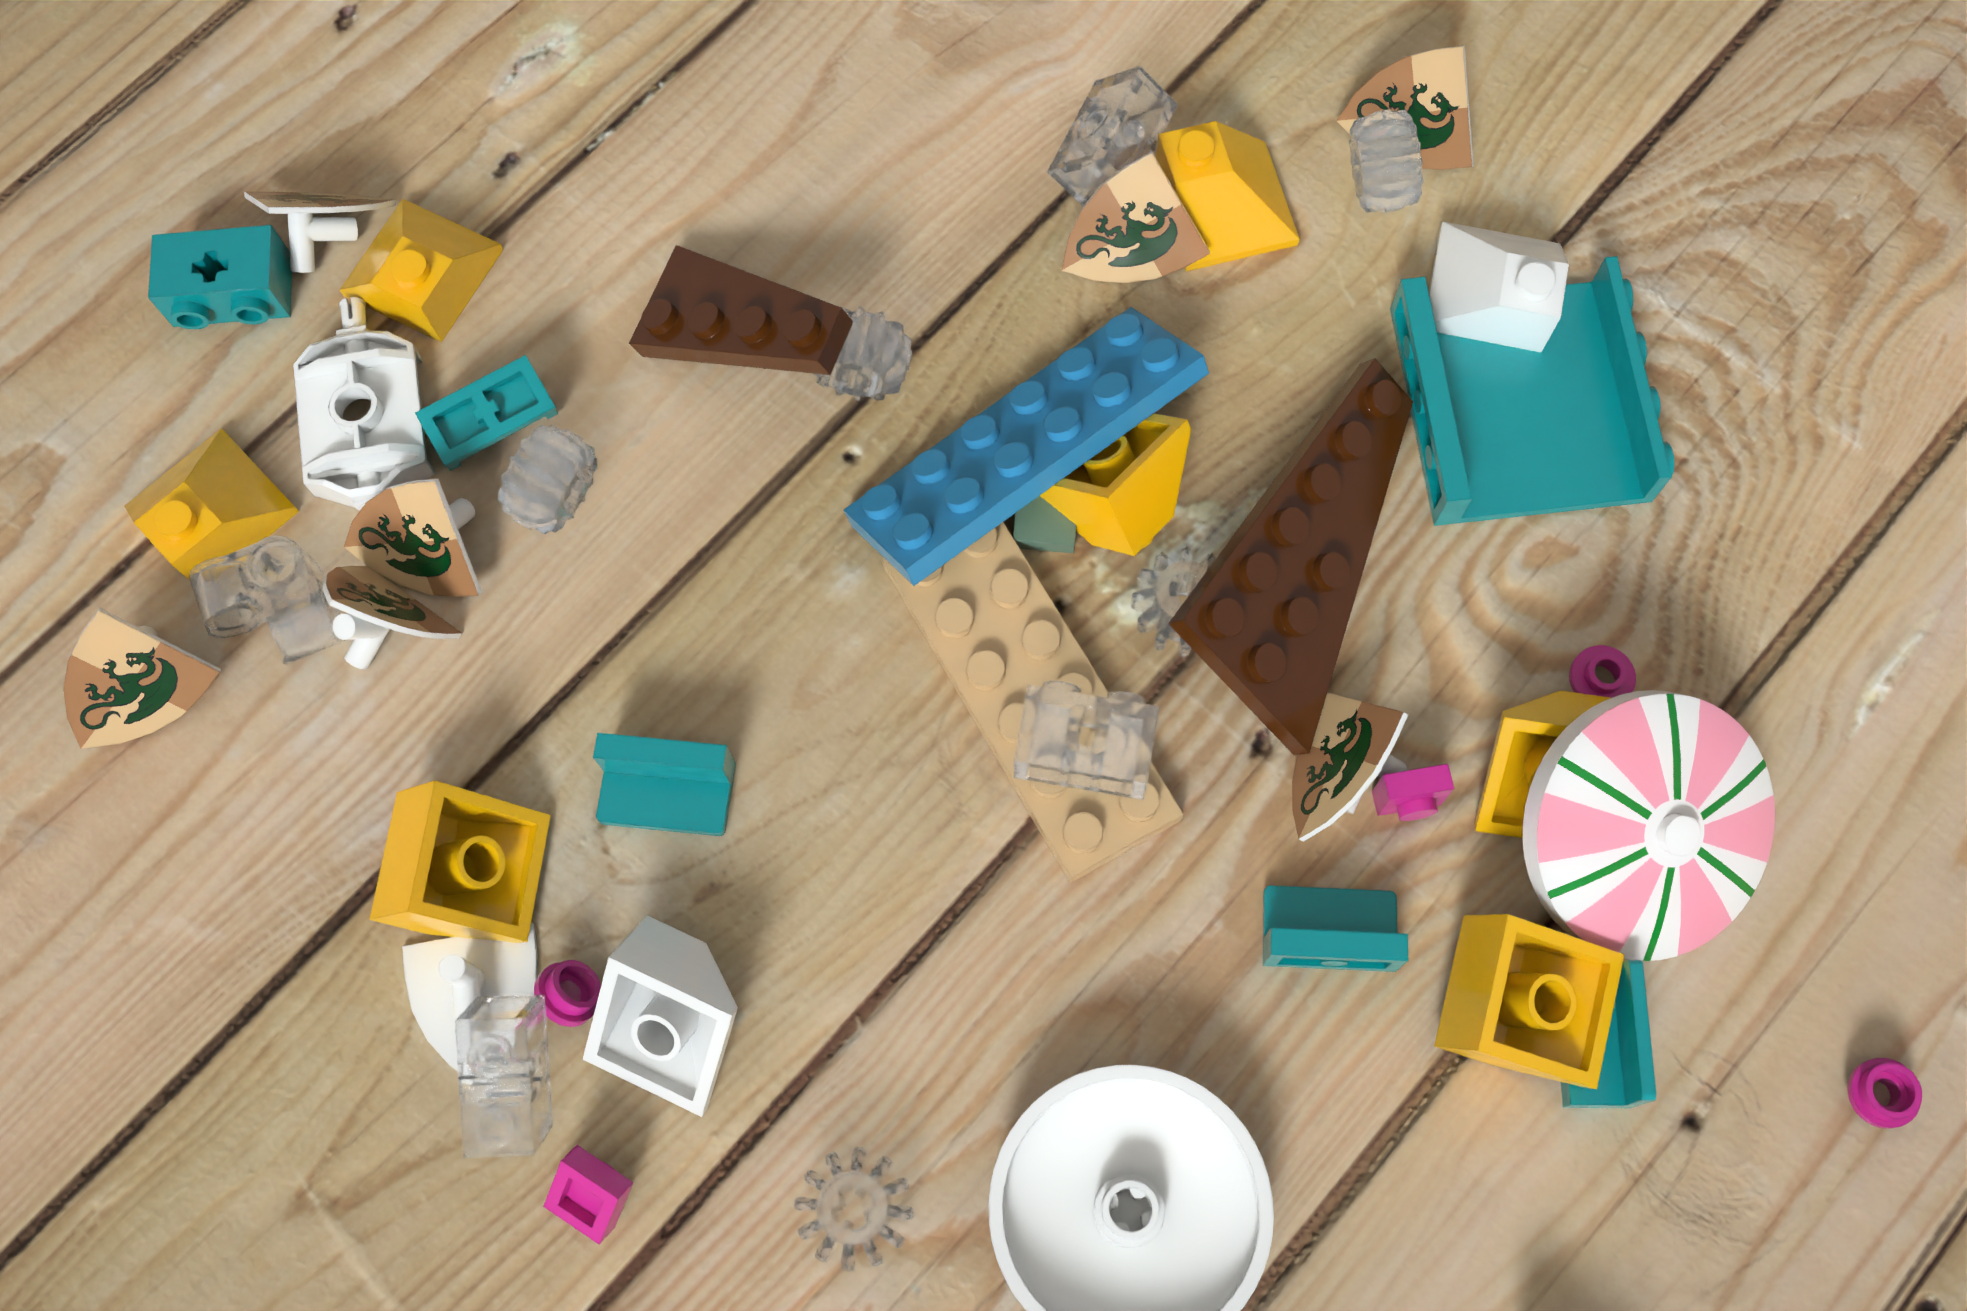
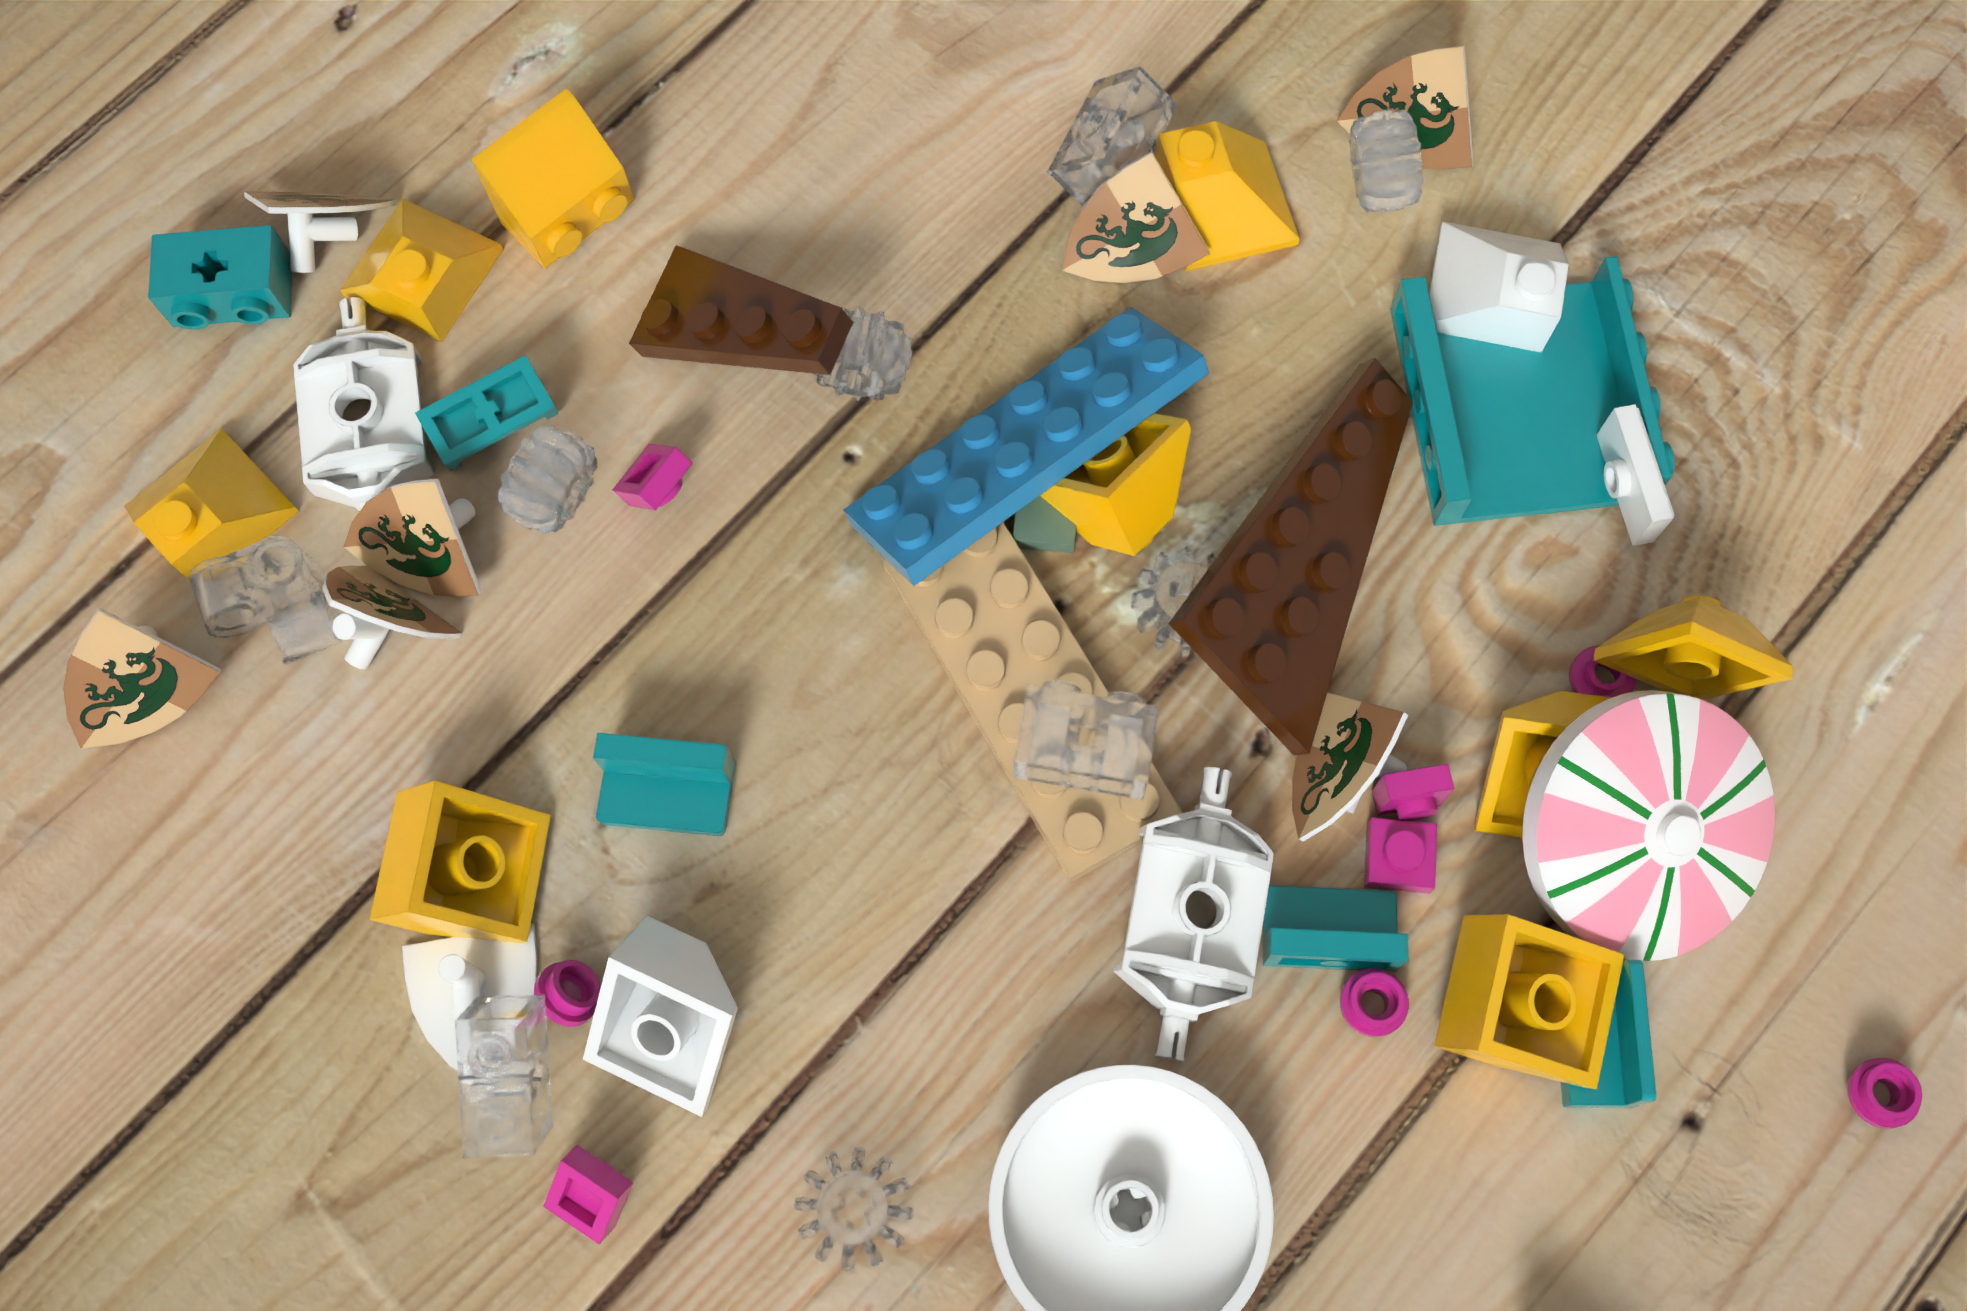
none -> yellow slope [471,88,634,269]
none -> dark pink plate [612,444,692,511]
none -> white plate [1113,767,1274,1062]
none -> dark pink plate [1340,968,1409,1037]
none -> dark pink plate [1364,817,1437,894]
none -> yellow slope [1593,595,1793,700]
none -> white plate [1596,404,1675,546]

